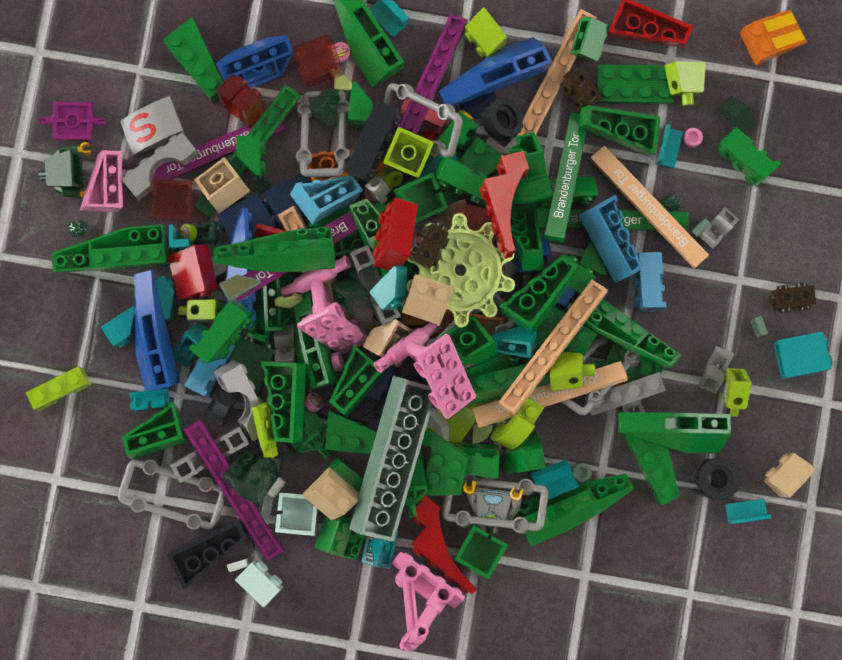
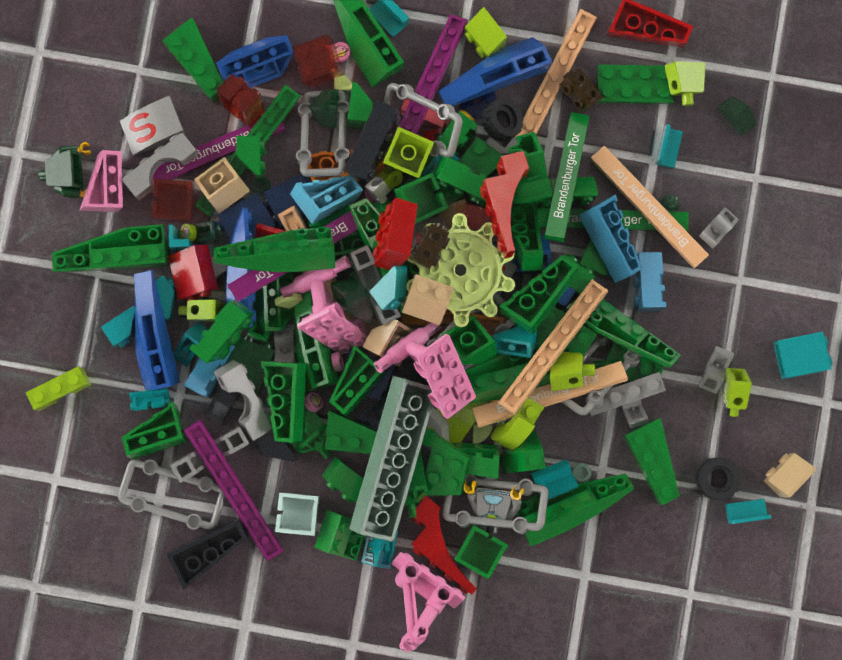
magenta plate [40,102,106,141] -> none
clear green plate [68,220,87,237] -> none
olive tile [219,274,261,302] -> none
clear green slope [223,449,279,504] -> none
white tile [227,558,250,572] -> none
light aqua piece [235,560,283,608] -> none
lime hinge [252,402,278,458] -> none
white tile [268,477,286,497] -> none
tan slope [302,467,358,520] -> none
brick [570,17,609,62] -> none
green wedge [579,105,660,156] -> none
green wedge [618,412,731,453] -> none
bright pink tile [683,128,703,148] -> none
sand green tile [689,219,710,239] -> none
green wedge [717,127,781,187] -> none
orange slope [740,9,807,66] -> none
sand green tile [750,316,768,338] -> none
dark brown brick [769,283,816,313] -> none

